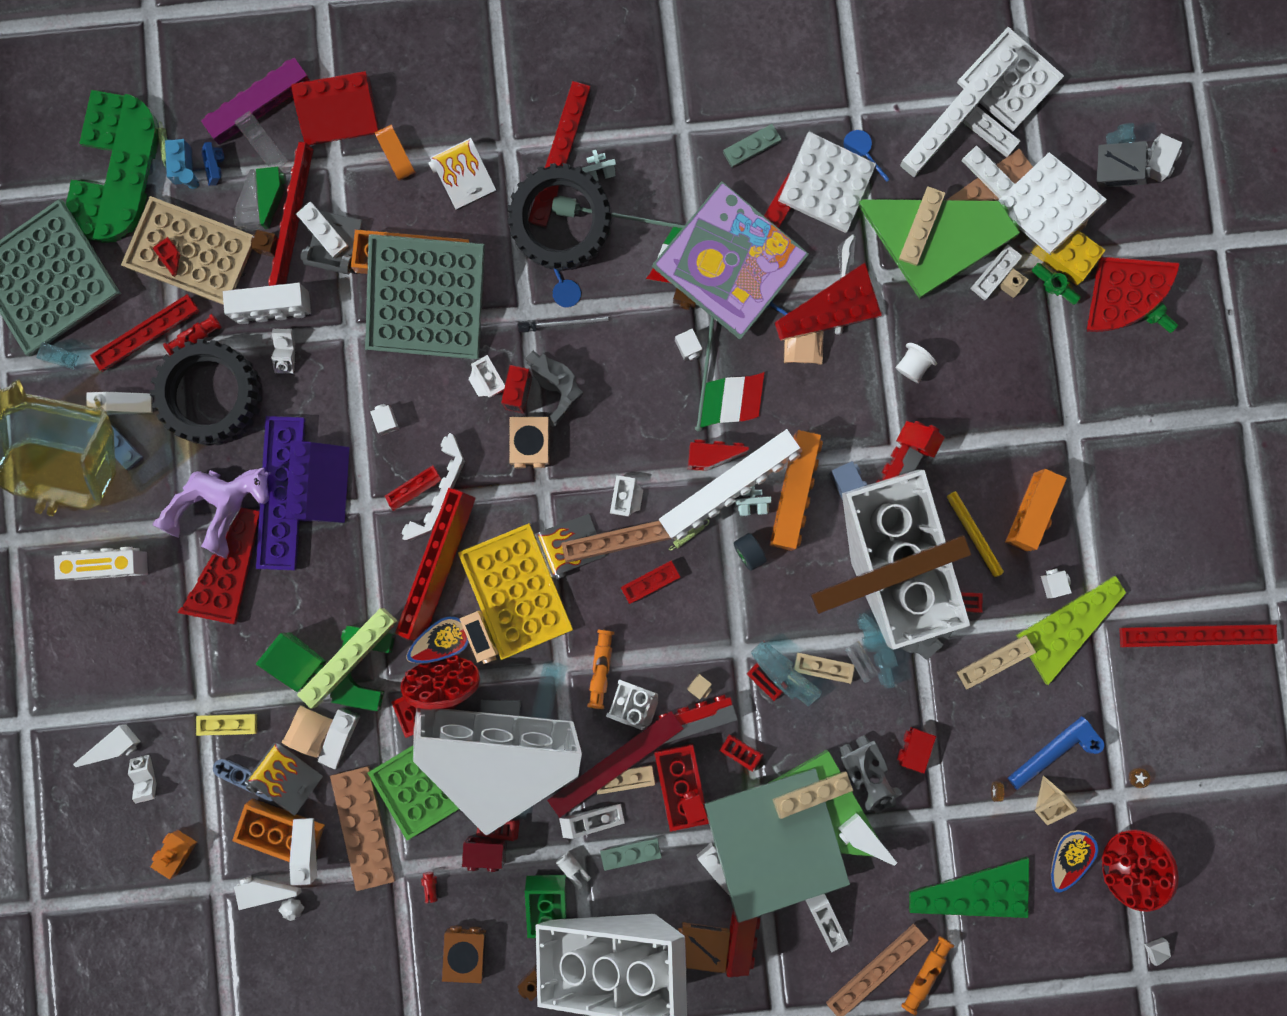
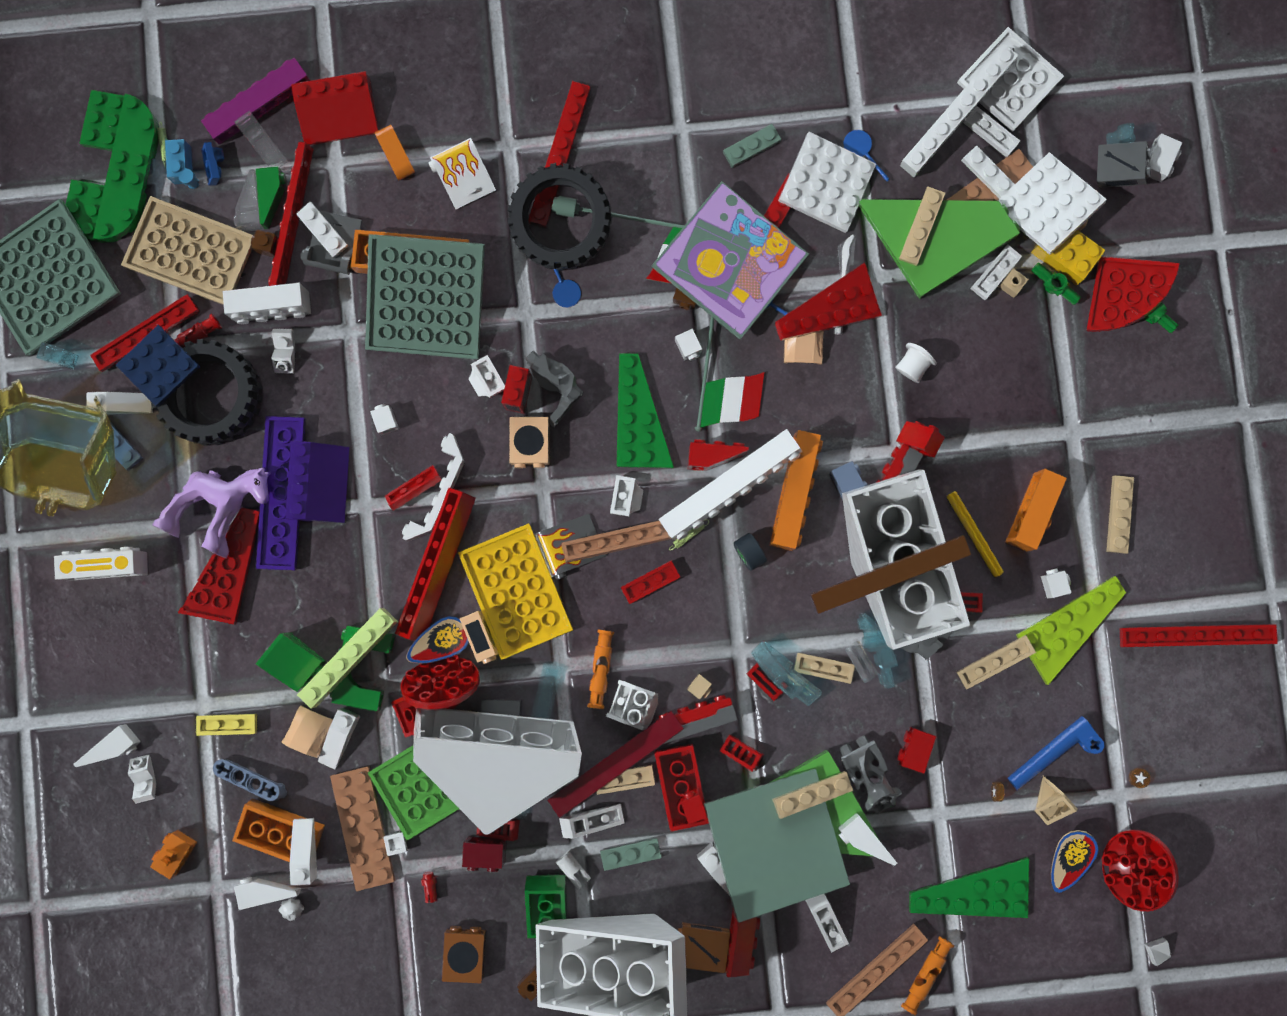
red tile [152,237,181,277] -> none
dark grey door [245,743,323,816] -> none
flat silver piece [518,317,608,333] -> none
light aqua hips [582,150,616,181] -> none
light aqua hips [735,486,771,516] -> none
none -> dark blue plate [116,325,200,407]
none -> white plate [383,832,408,856]
none -> green wing [617,353,674,469]
none -> tan plate [1106,476,1134,554]

